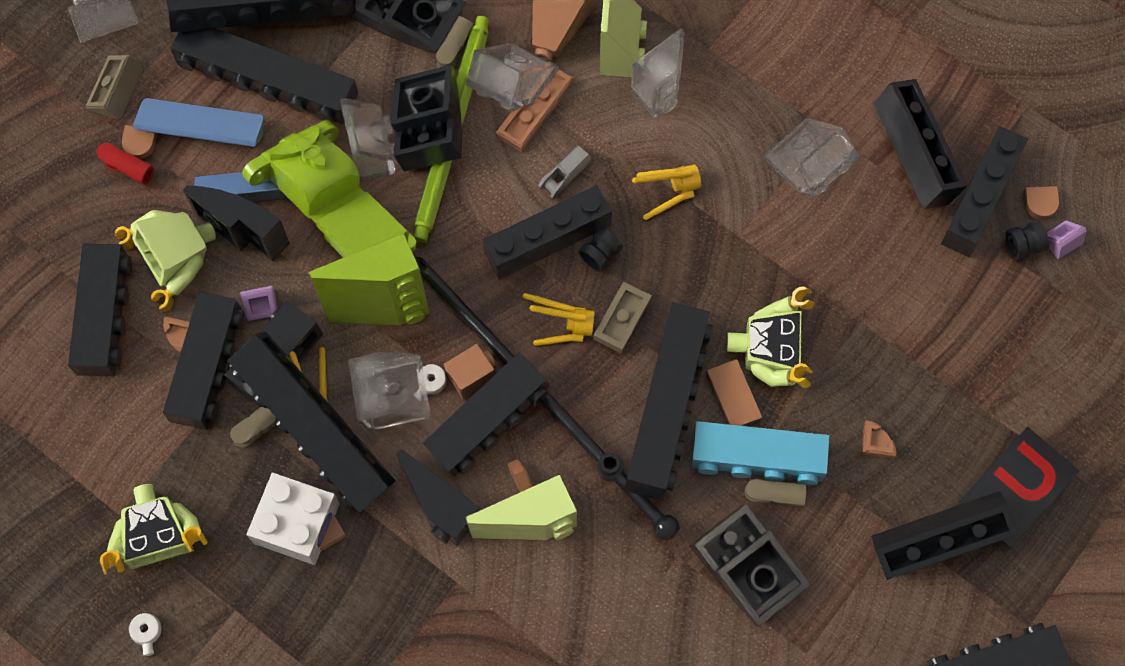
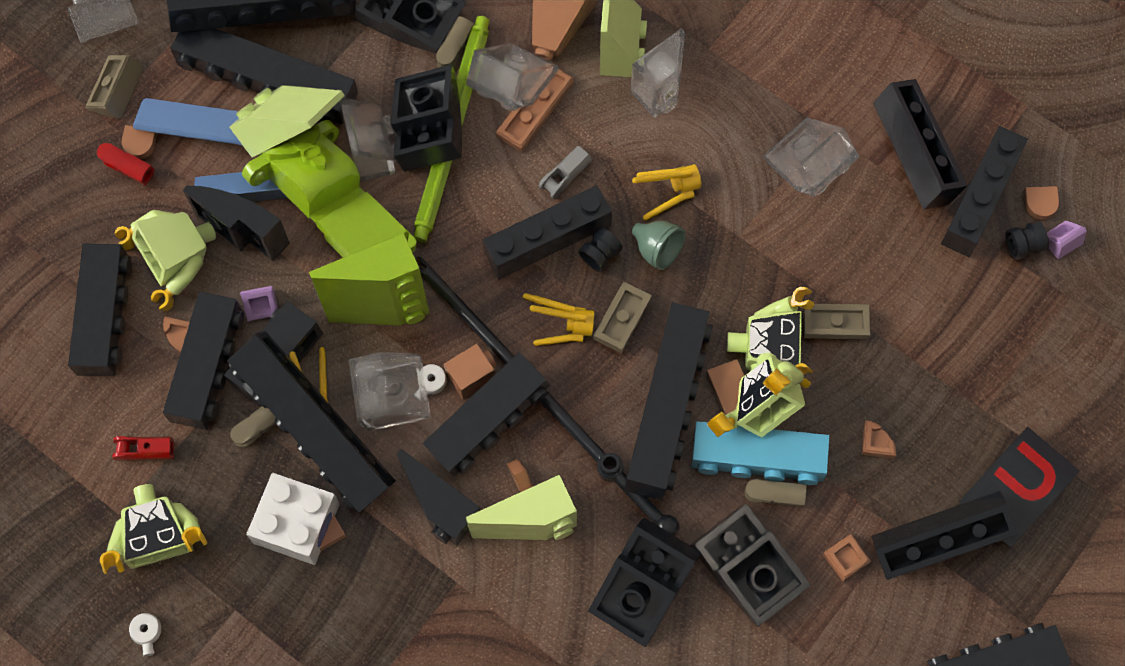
none -> red bar [112,436,174,461]
none -> yellowish green slope [230,86,345,157]
none -> black slope [588,518,702,647]
none -> sand green helmet [632,221,685,270]
none -> torso [707,353,805,438]
none -> dark tan plate [803,304,870,339]
none -> nougat tile [823,534,871,582]

